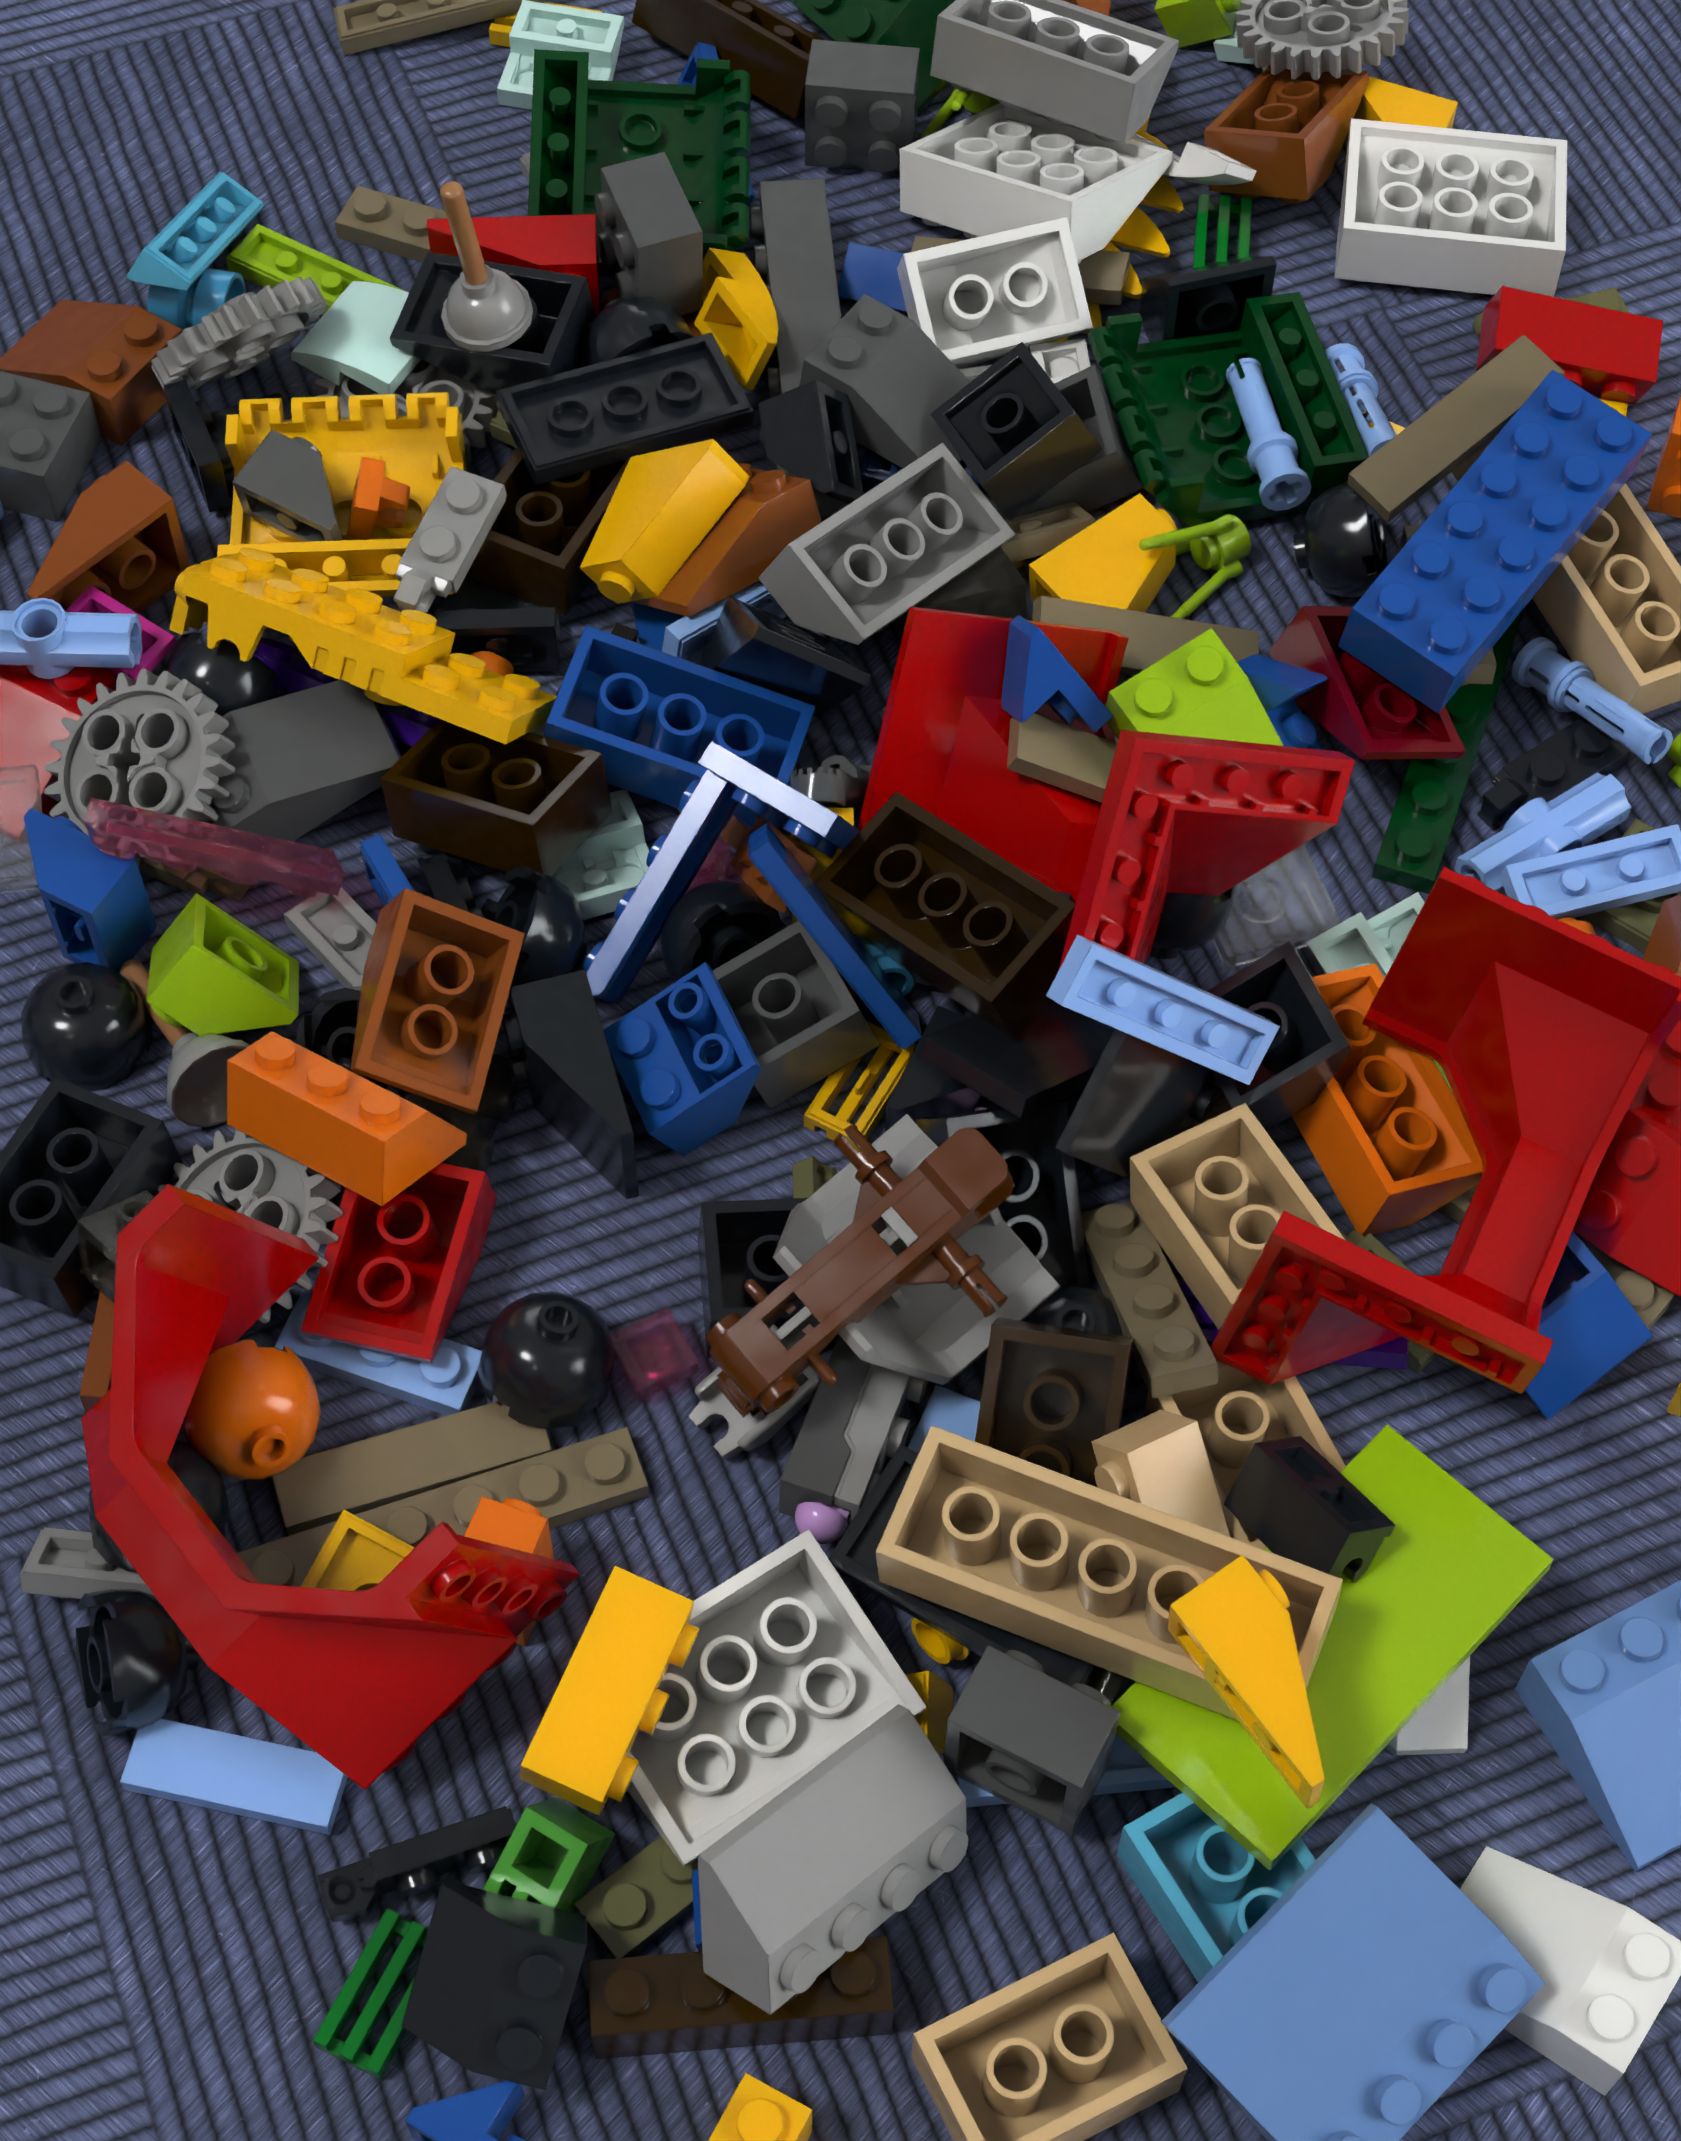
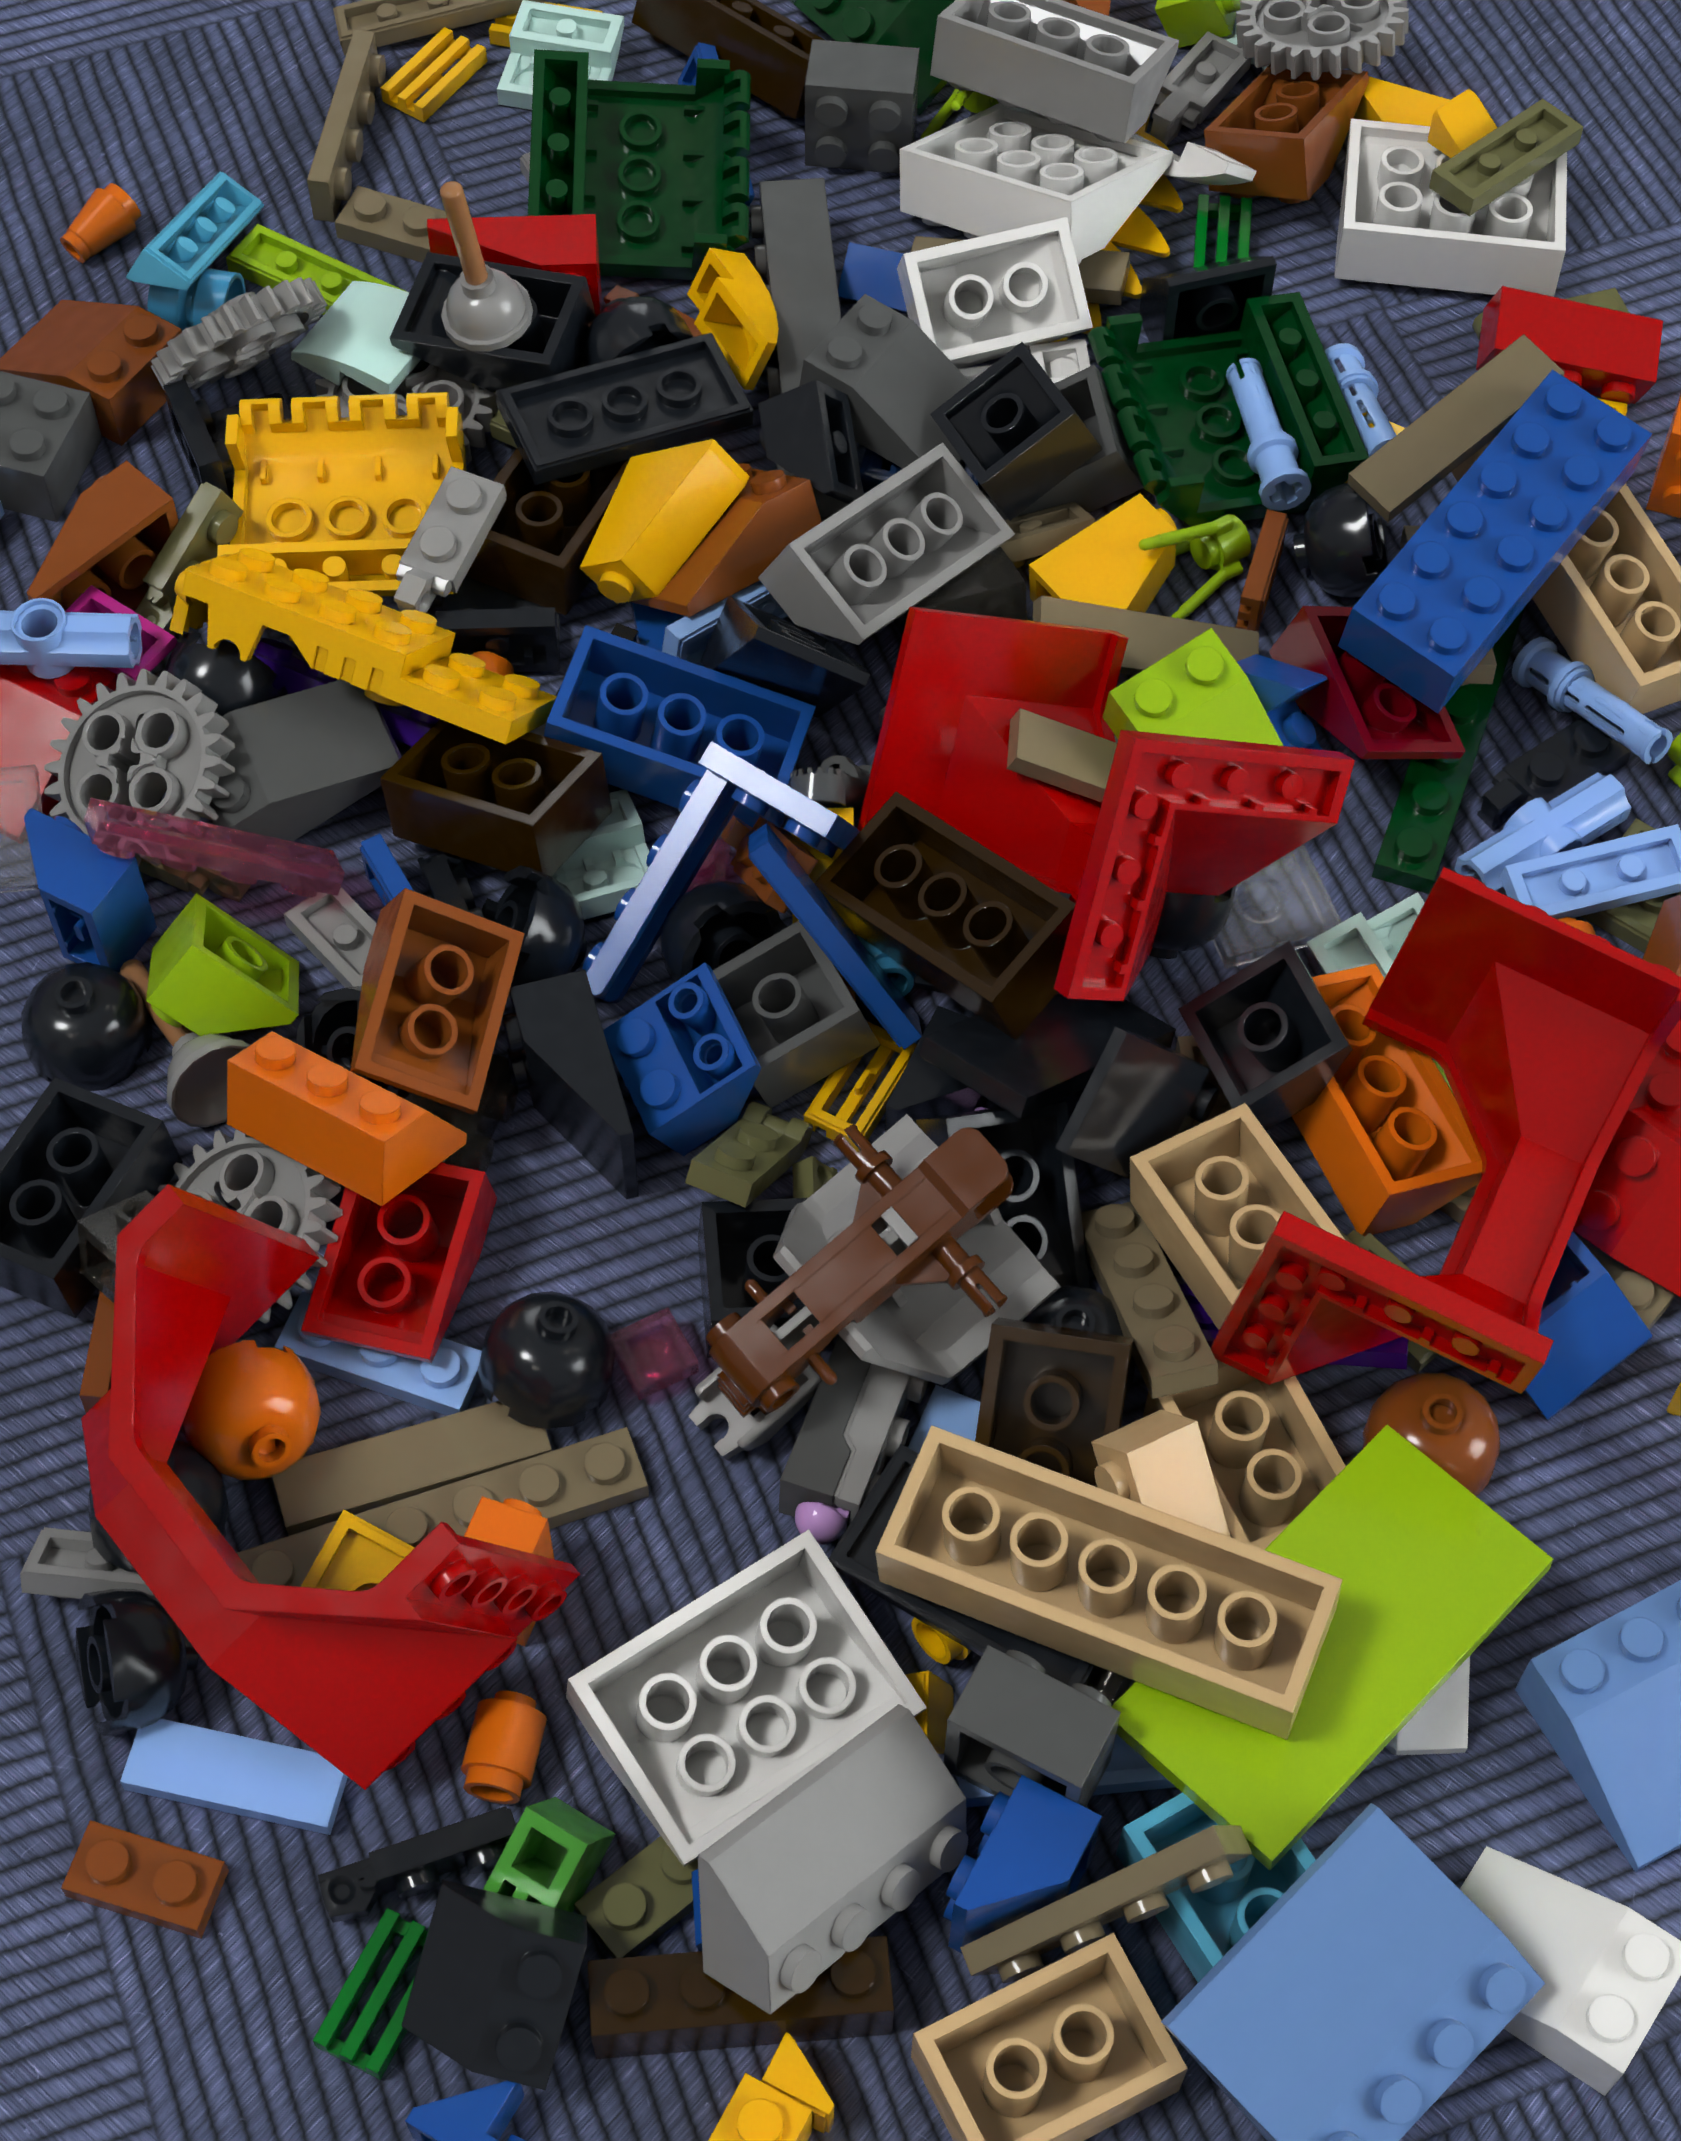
dark grey slope [232,429,344,542] -> none
orange tile [347,457,410,540] -> none
yellow brick [520,1566,700,1816] -> none
dark grey brick [594,152,703,316] -> none
blue slope [1001,615,1113,733] -> none
light blue plate [1046,934,1280,1085] -> none
yellow slope [1168,1555,1325,1809] -> none
black hinge [1223,1436,1396,1583] -> none
none -> orange cone [60,183,141,263]
none -> dark orange plate [61,1820,229,1939]
none -> olive hinge [135,482,244,635]
none -> dark tan plate [307,29,386,222]
none -> yellow tile [380,27,488,123]
none -> orange brick [461,1691,547,1804]
none -> olive plate [685,1101,813,1208]
none -> yellow slope [761,2032,834,2134]
none -> blue slope [943,1775,1102,1953]
none -> dark tan plate [960,1825,1252,1983]
none -> light grey hinge [1148,31,1252,146]
none -> dark orange tile [1235,509,1289,631]
none -> dark orange cylinder [1362,1373,1500,1496]
none -> yellow slope [1427,89,1497,158]
none -> olive plate [1429,99,1584,216]

